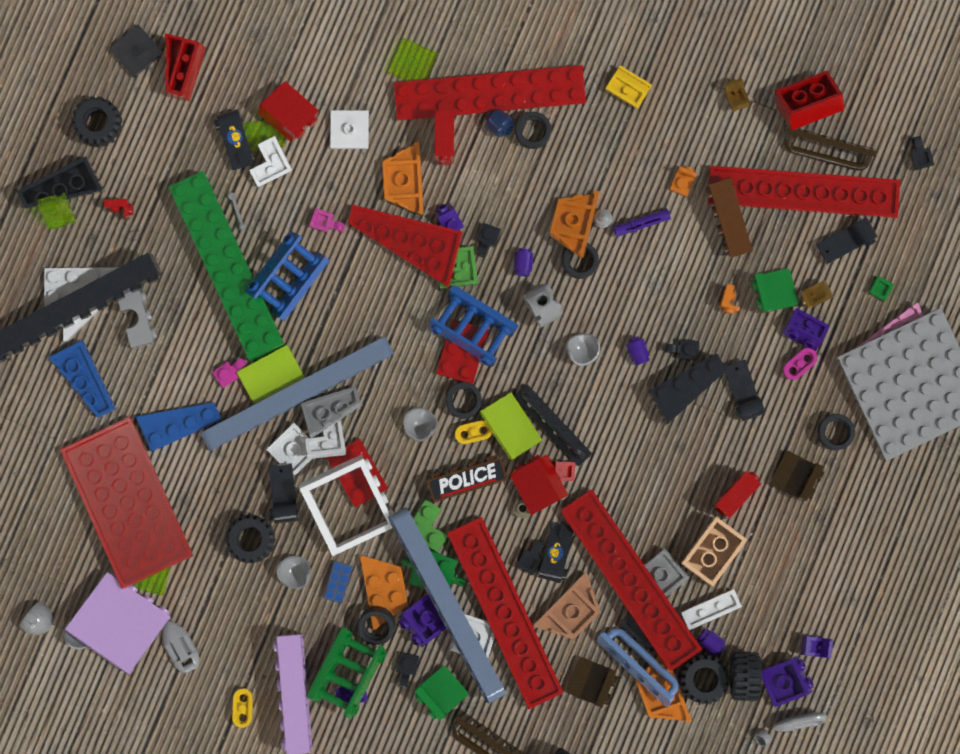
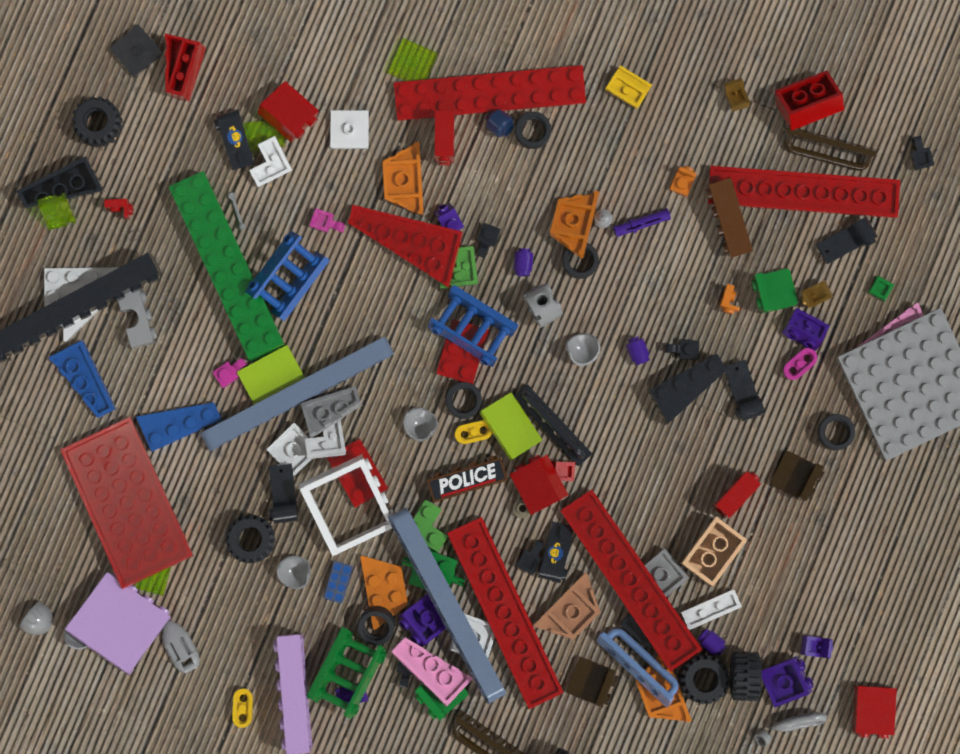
none -> bright pink wing [391,638,473,706]
none -> red brick [852,685,897,739]

